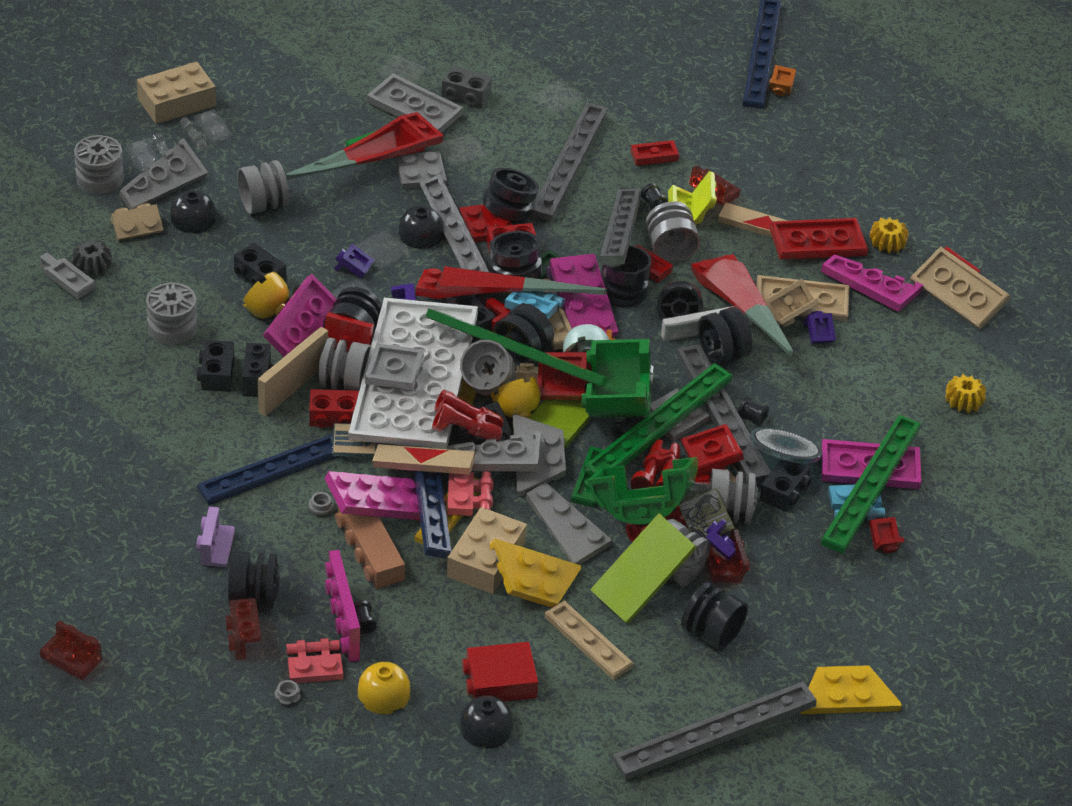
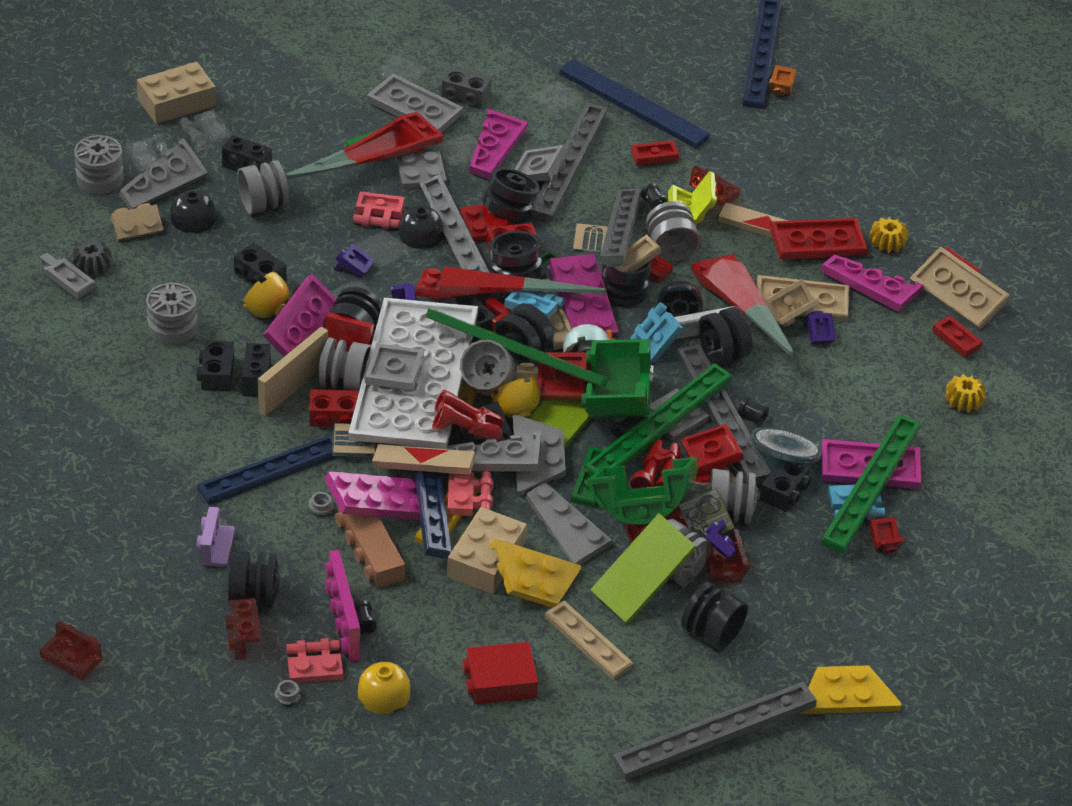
black cylinder [460,695,513,748] -> none
none -> black brick [222,135,272,172]
none -> coral plate [353,191,405,230]
none -> dark pink wing [469,109,528,180]
none -> light grey plate [515,145,566,182]
none -> dark blue tile [559,59,710,149]
none -> piece [572,223,608,254]
none -> tan tile [613,235,662,272]
none -> medium azure plate [630,302,684,363]
none -> red plate [932,316,983,358]

